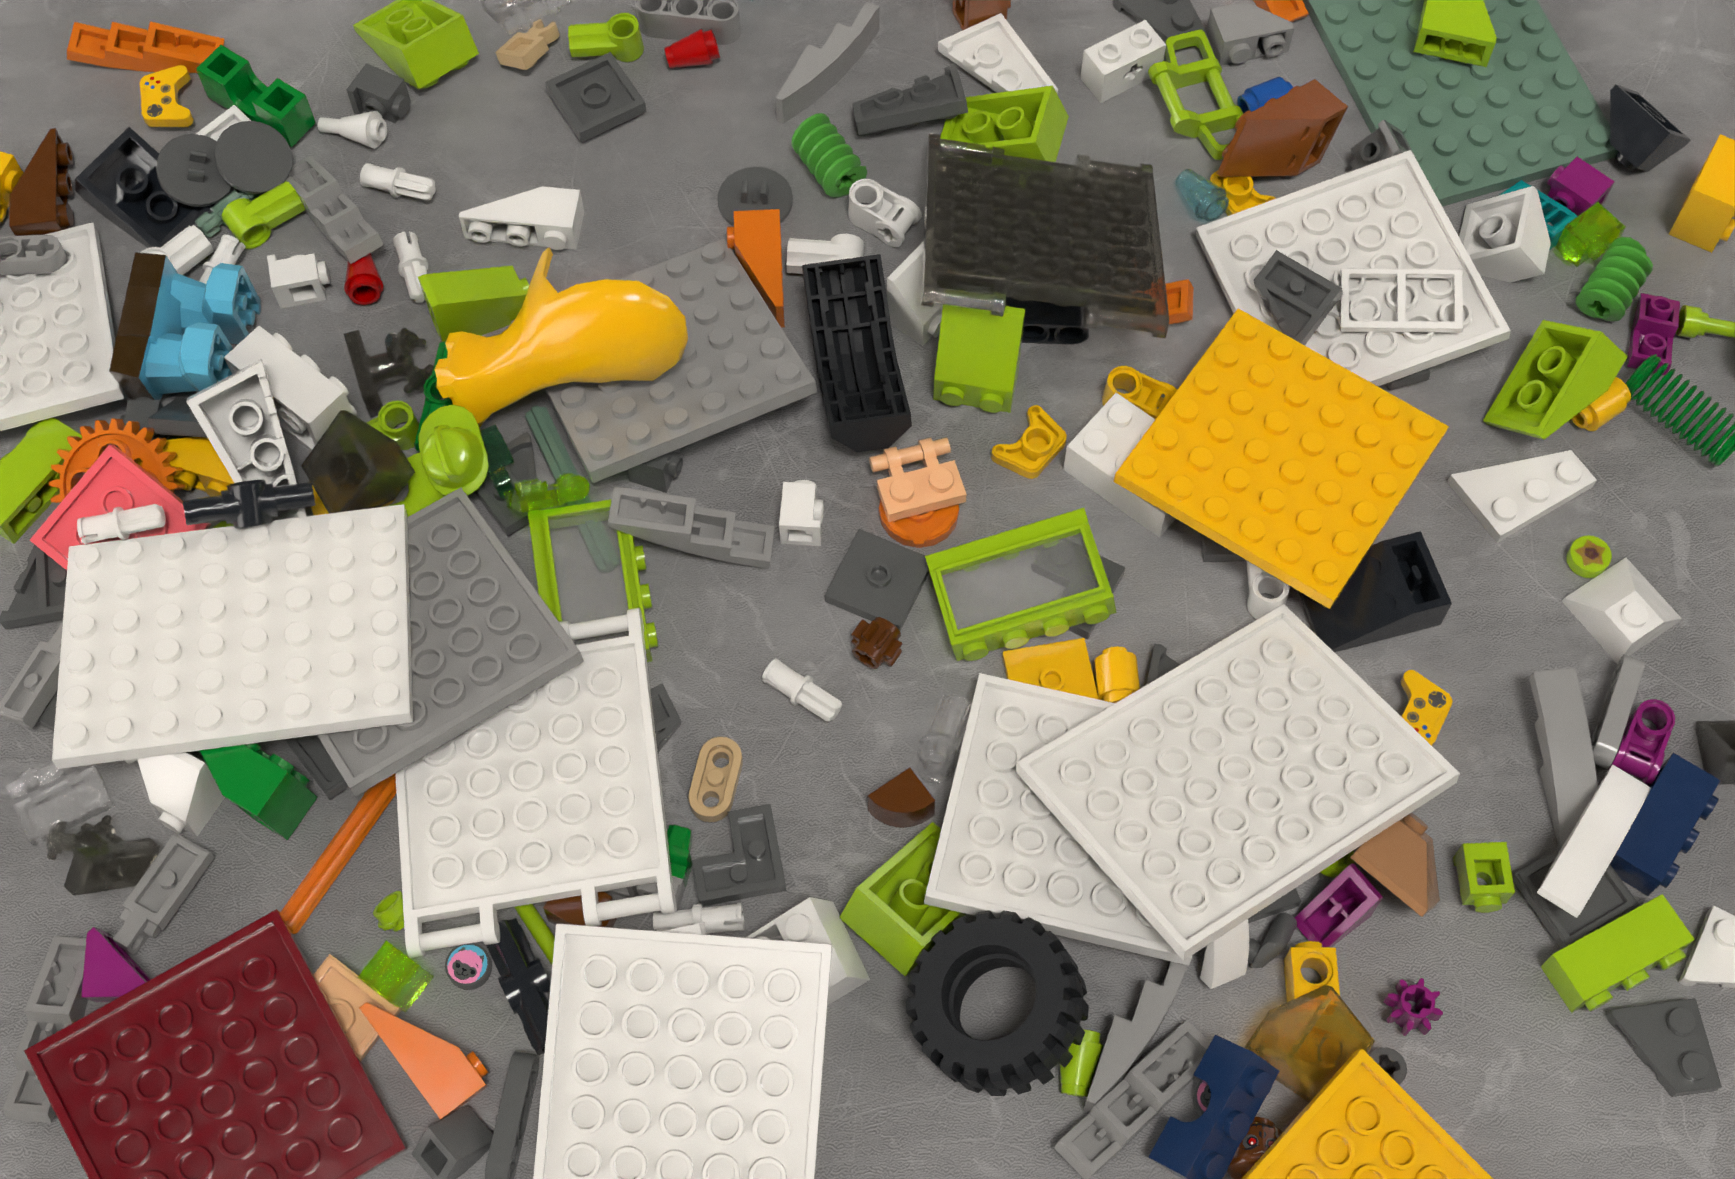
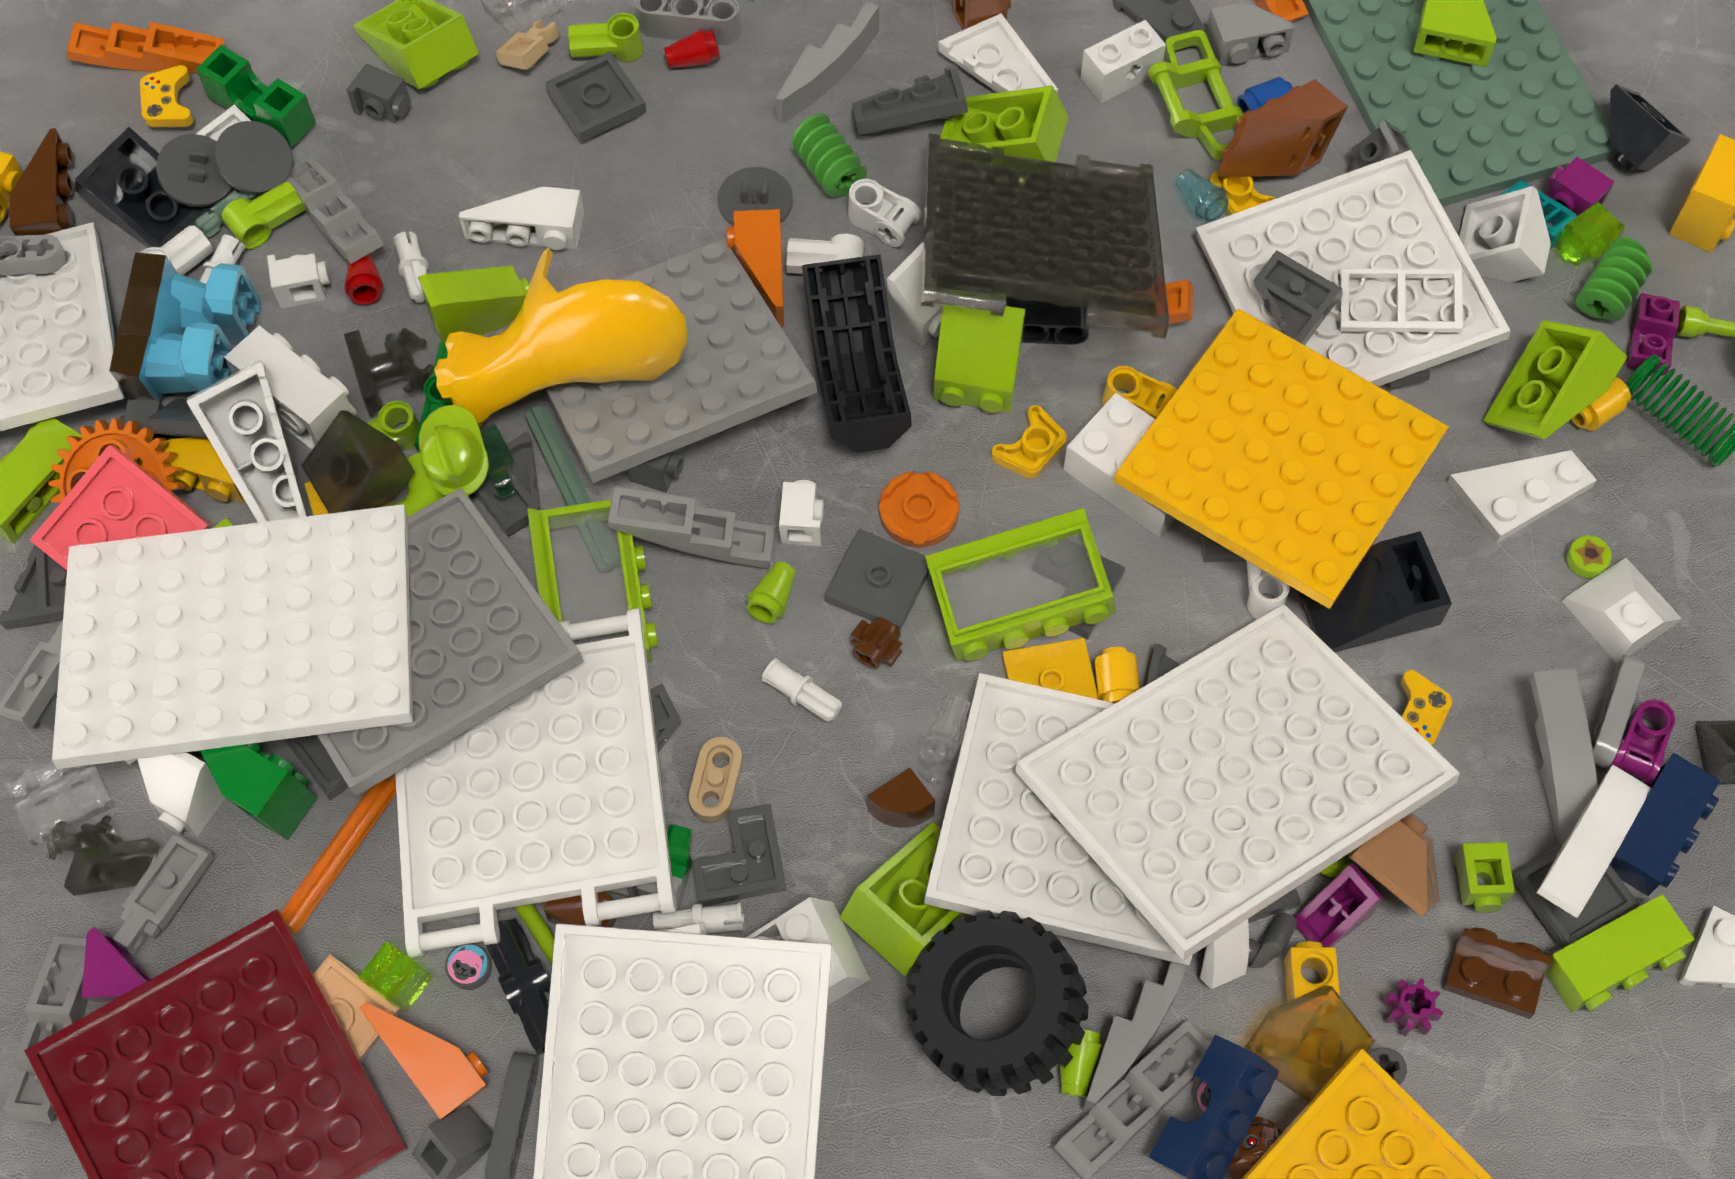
white axle [77,504,166,544] -> none
black pin [183,480,315,528] -> none
white cone [318,111,387,149] -> none
white axle [360,163,436,201] -> none
lime plate [373,891,404,932] -> none
clear neon green plate [504,473,590,513] -> none
light nougat plate [869,437,967,522] -> none
dark grey wing [1606,998,1722,1097] -> none
none -> lime cone [746,562,796,624]
none -> reddish brown bracket [1443,927,1553,1019]

